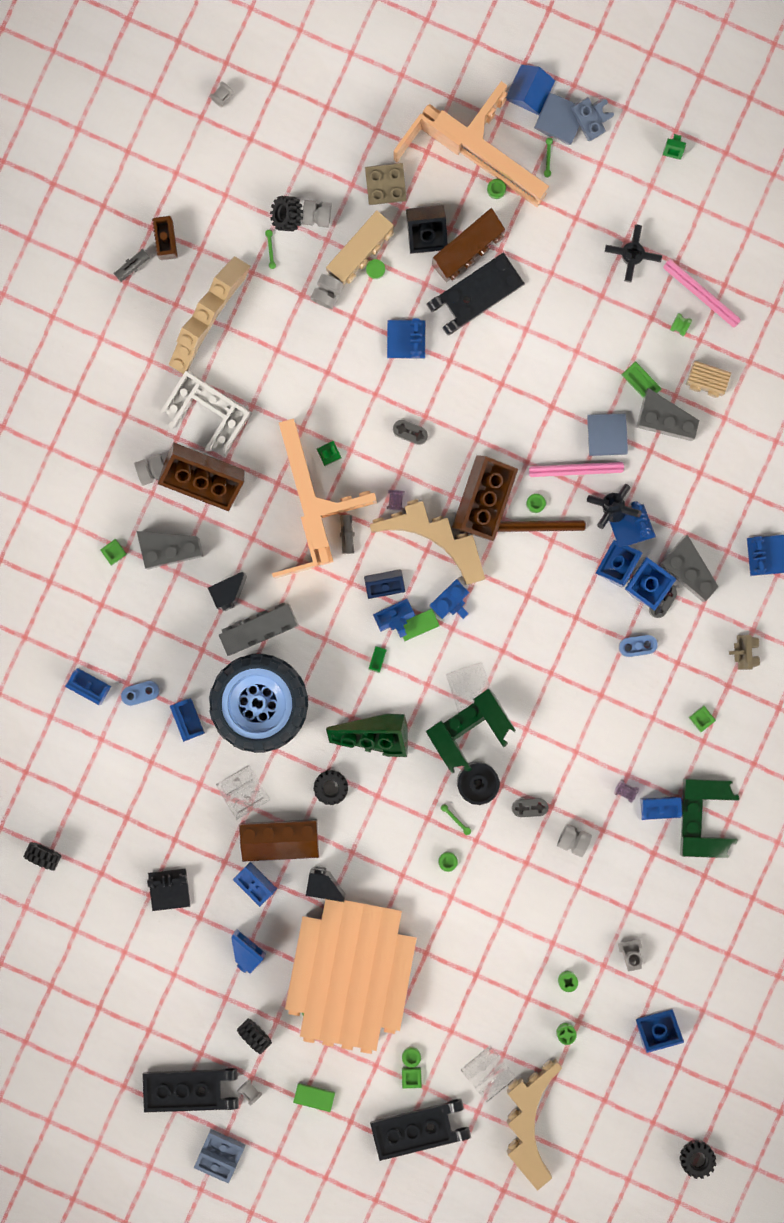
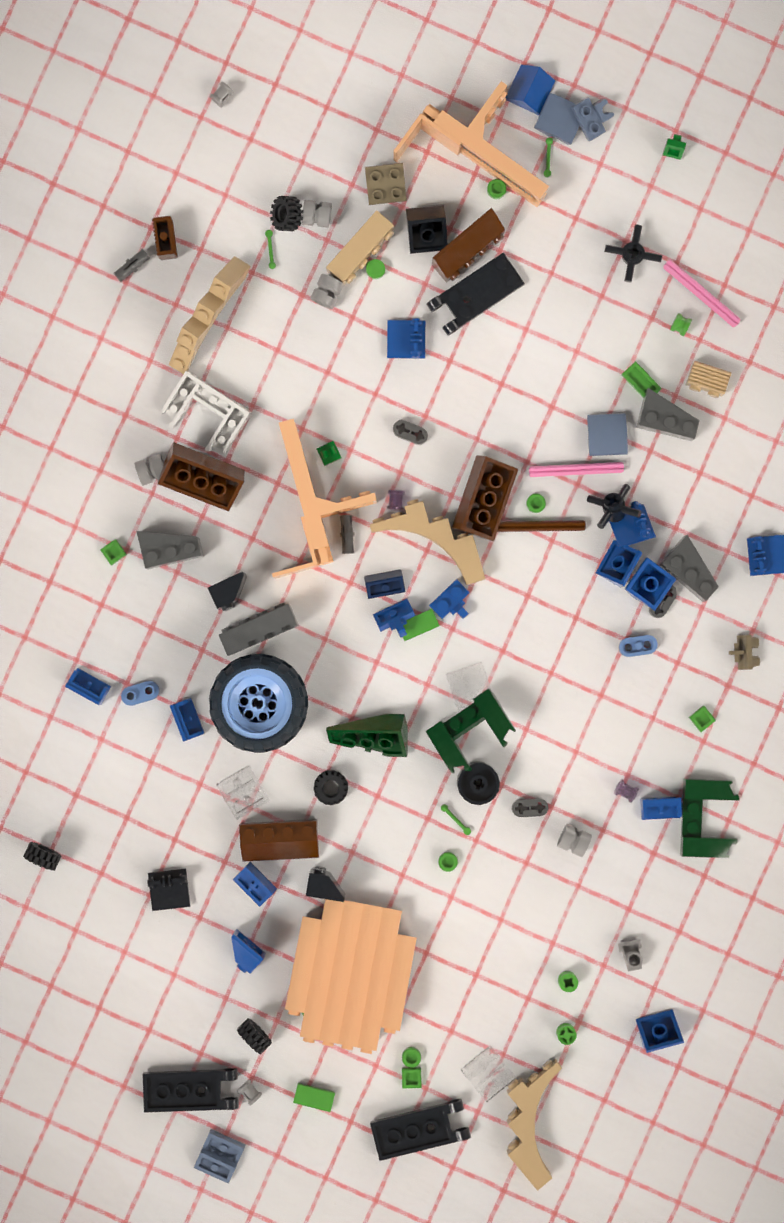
green piece [368,646,387,673] -> none
black tyre [680,1140,716,1179] -> none

